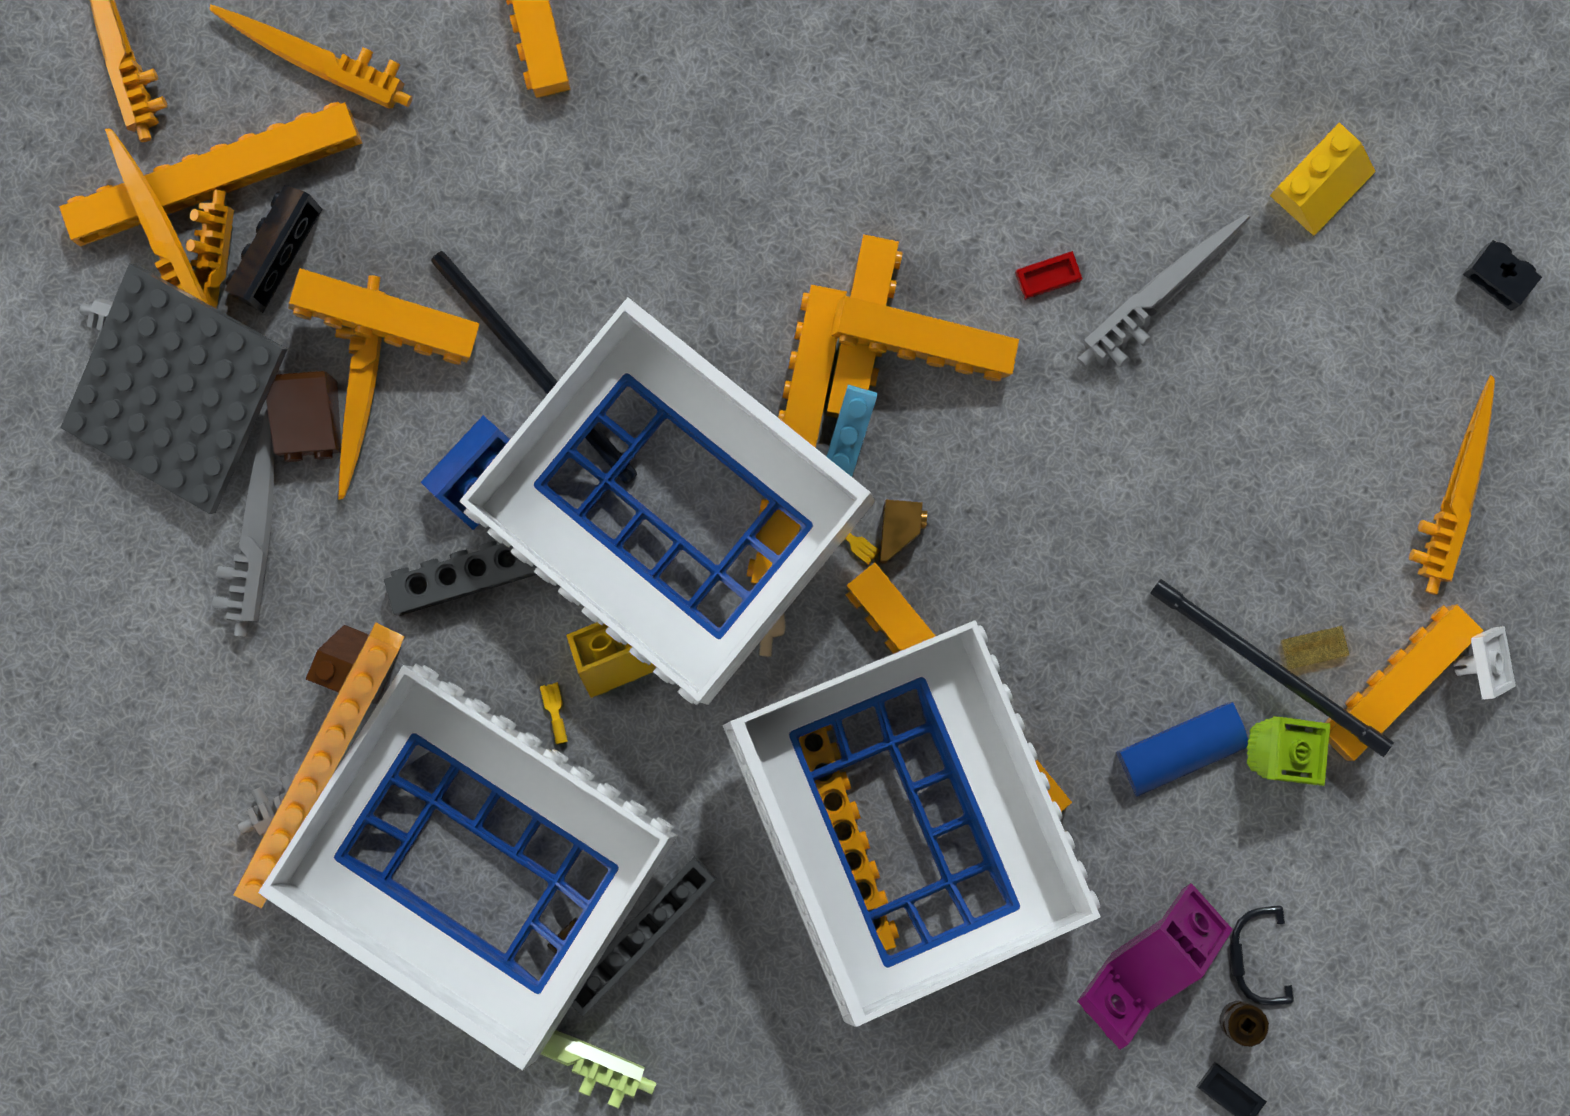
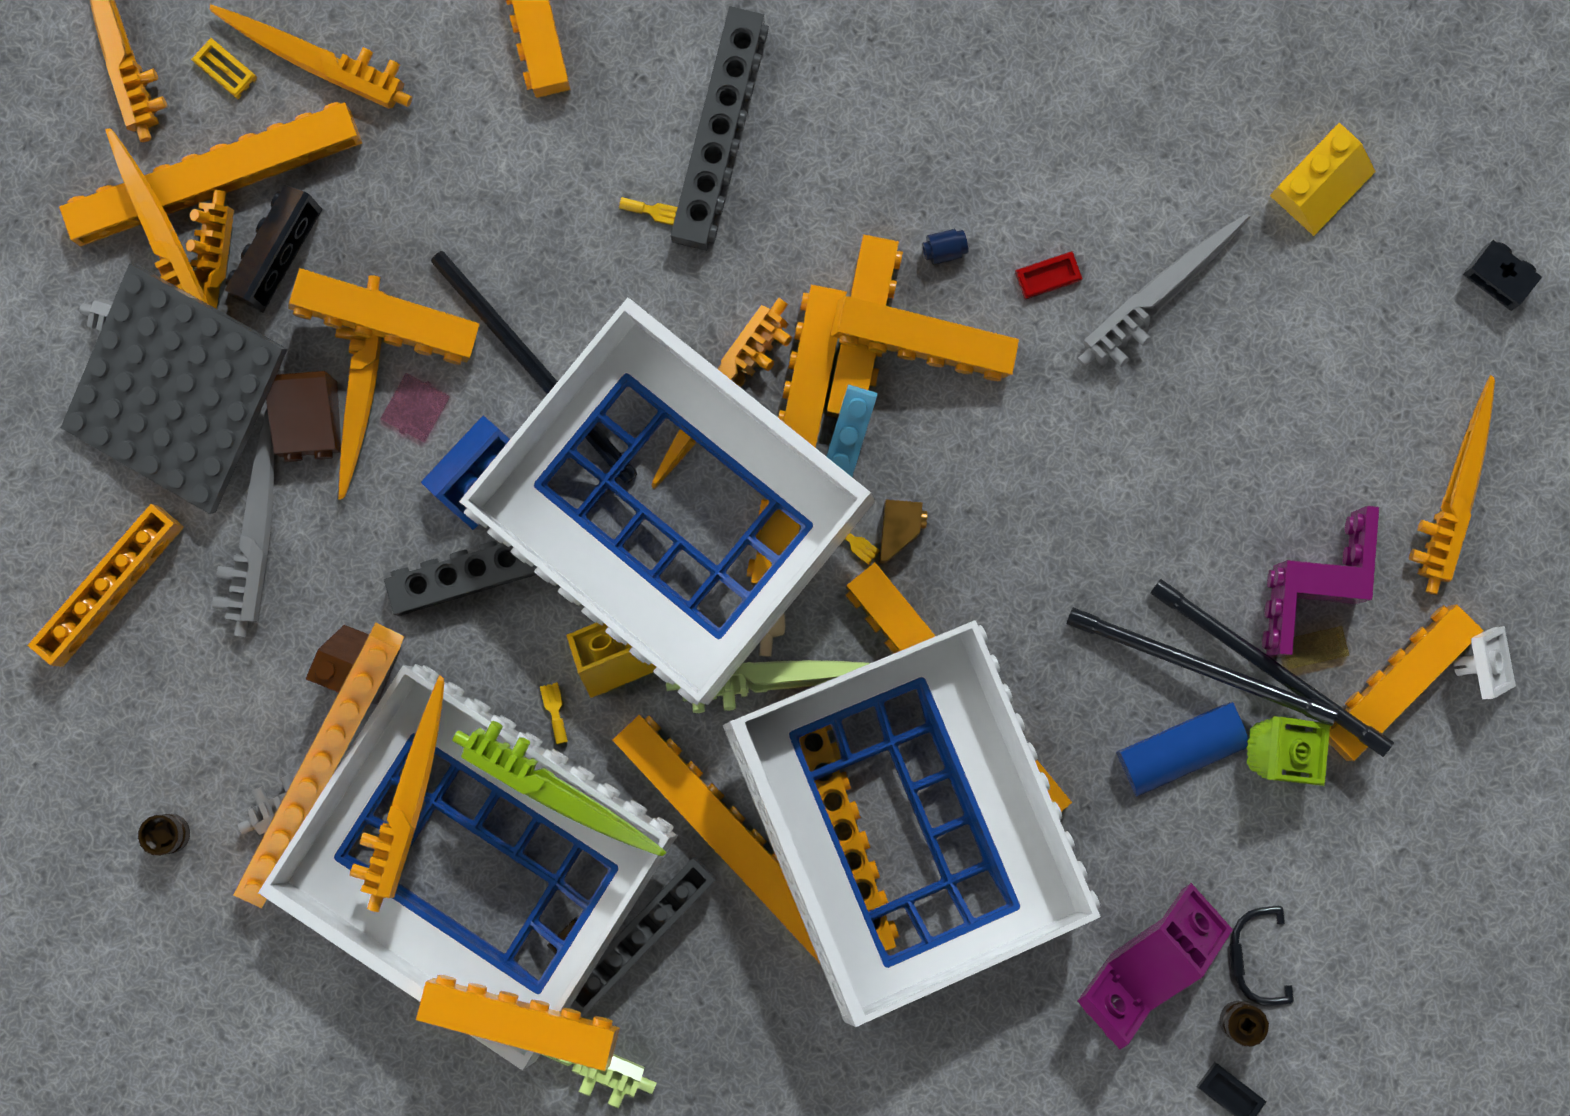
none -> light orange brick [27,504,184,667]
none -> dark brown wheel [138,814,190,856]
none -> yellow tile [191,38,257,100]
none -> light orange piece [350,675,444,912]
none -> clear pink piece [380,373,450,443]
none -> light orange brick [416,975,620,1071]
none -> lime piece [452,721,667,856]
none -> light orange brick [612,714,821,965]
none -> yellow piece [619,197,678,226]
none -> light orange piece [652,298,792,489]
none -> yellowish green piece [666,660,870,713]
none -> dark grey brick [670,6,769,251]
none -> dark blue brick [922,229,969,265]
none -> black piece [1066,607,1339,726]
none -> magenta bracket [1262,506,1379,657]

